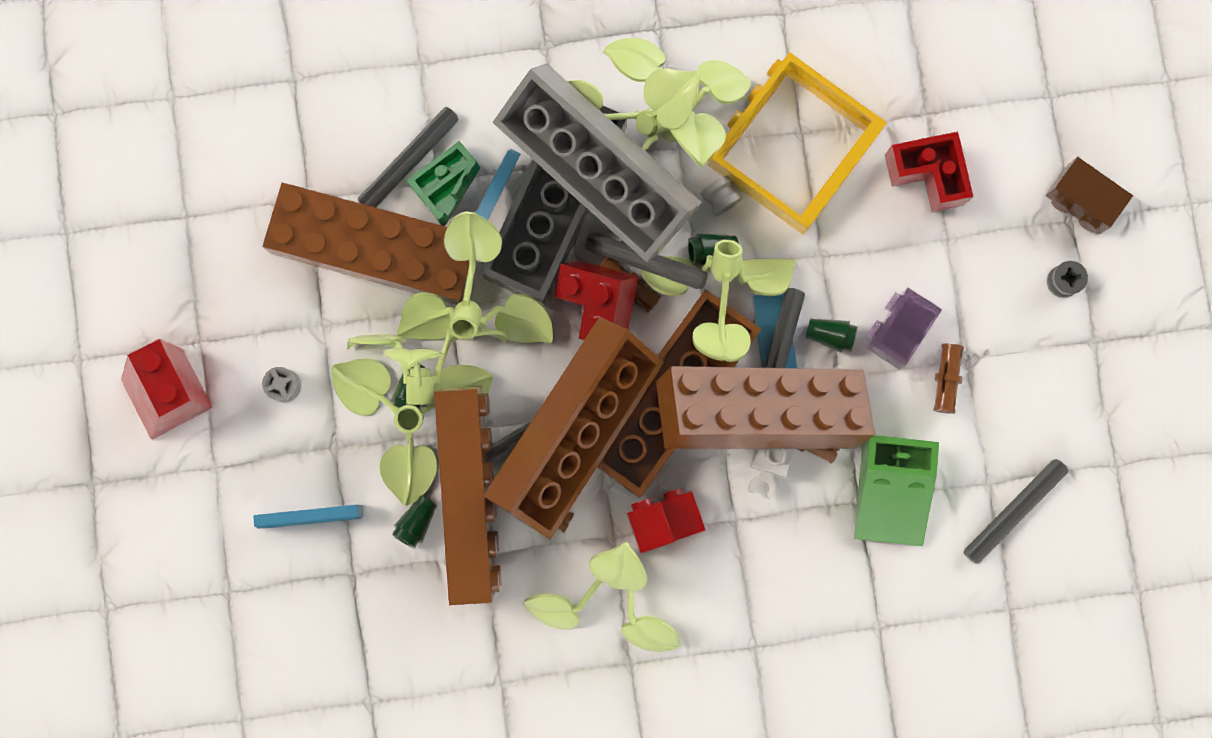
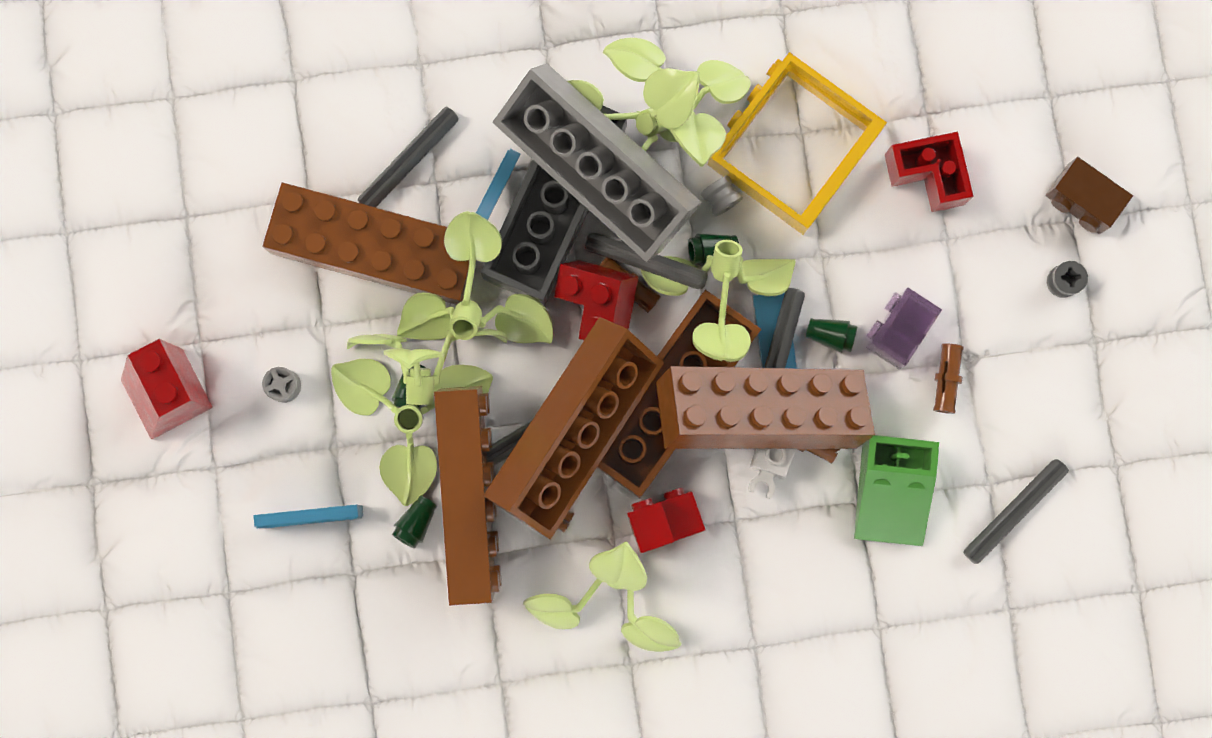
green wing [406,141,481,226] -> none

